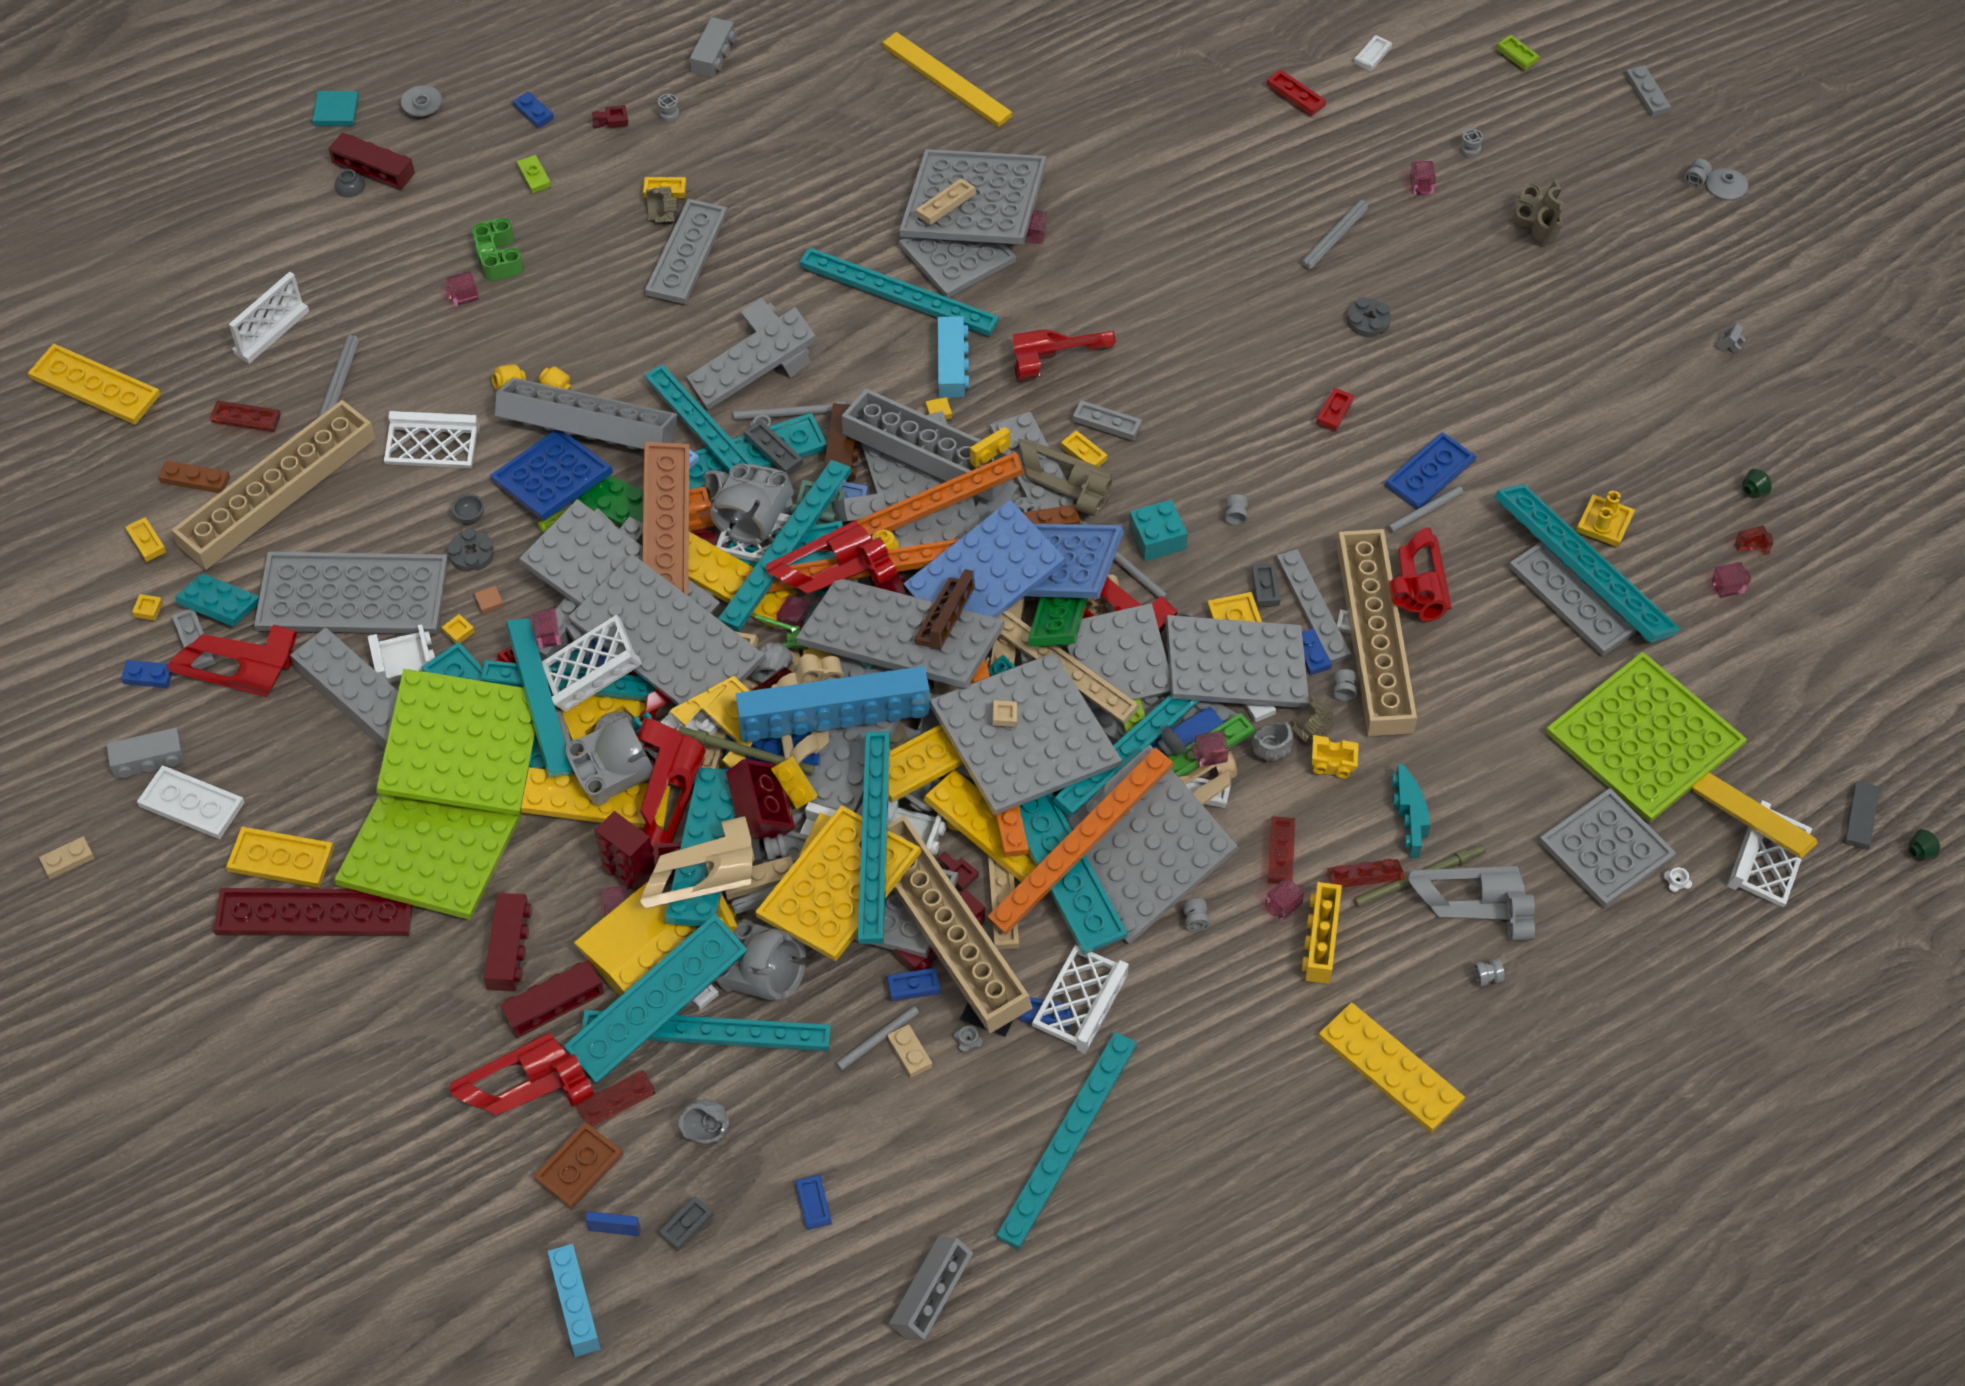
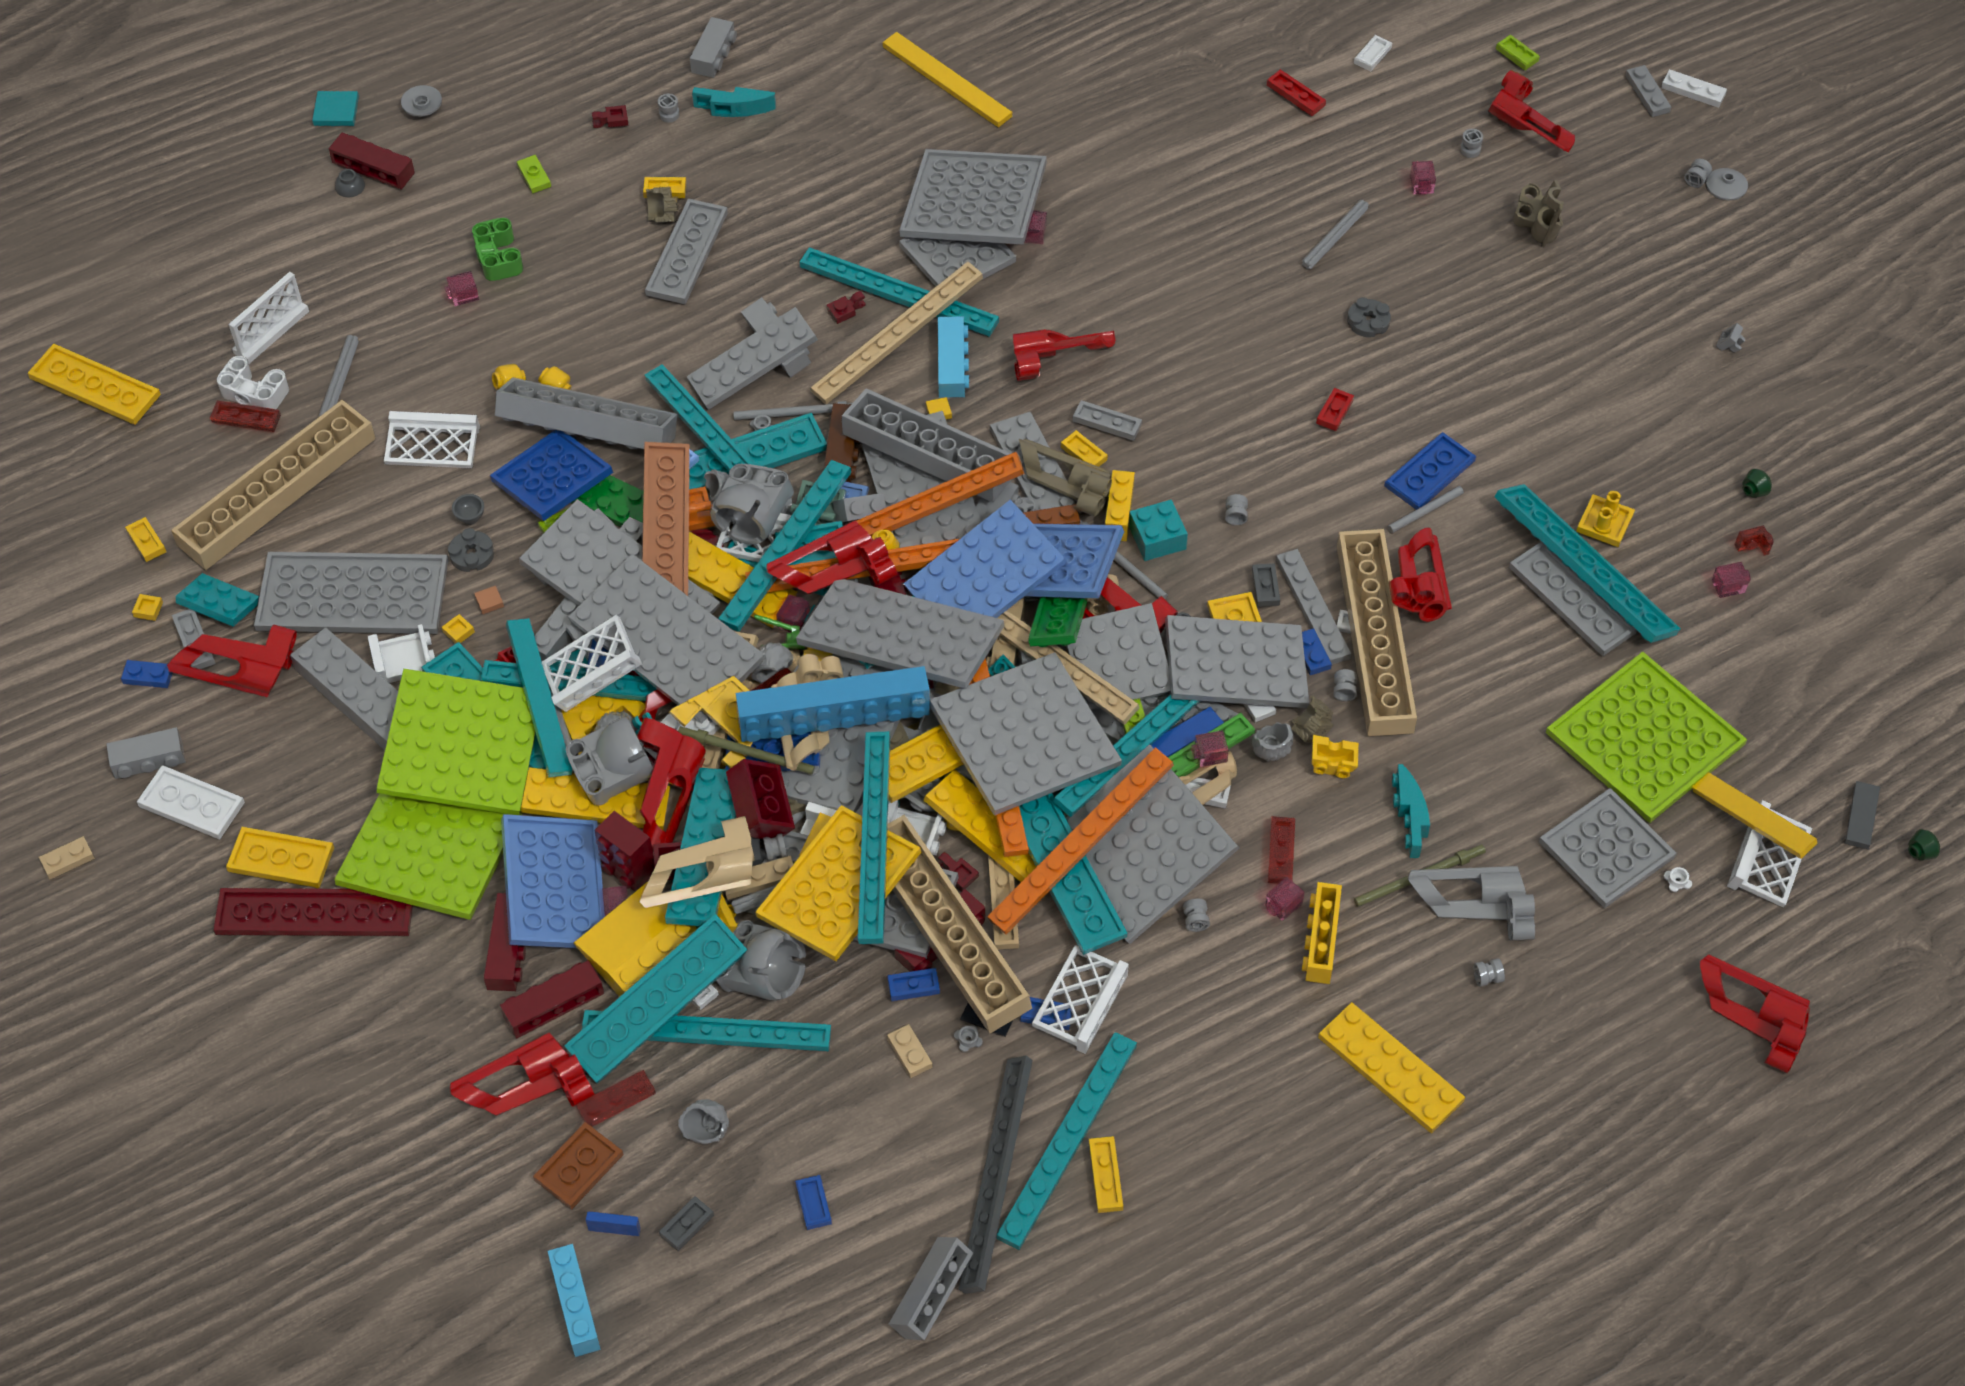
dark orange plate [158,460,230,493] -> none
blue plate [512,91,554,128] -> none
clear pink brick [532,609,561,648] -> none
dark grey plate [744,420,803,475] -> none
yellow plate [771,756,818,809] -> none
light grey bar [836,1006,919,1071] -> none
reddish brown fence [914,569,975,650] -> none
tan plate [915,178,976,225] -> none
yellow plate [970,427,1011,468] -> none
tan plate [992,700,1017,727] -> none
dark grey piece [1158,724,1189,757] -> none
clear red plate [1327,859,1404,888] -> none
none -> white beam [217,356,289,413]
none -> medium blue plate [501,814,605,948]
none -> teal slope [692,87,776,117]
none -> tan plate [811,262,983,404]
none -> dark red plate [827,291,866,324]
none -> dark grey plate [959,1055,1033,1294]
none -> yellow plate [1089,1136,1123,1213]
none -> yellow brick [1105,470,1135,541]
none -> red panel [1488,70,1575,153]
none -> white plate [1661,69,1727,108]
none -> red panel [1700,954,1810,1074]

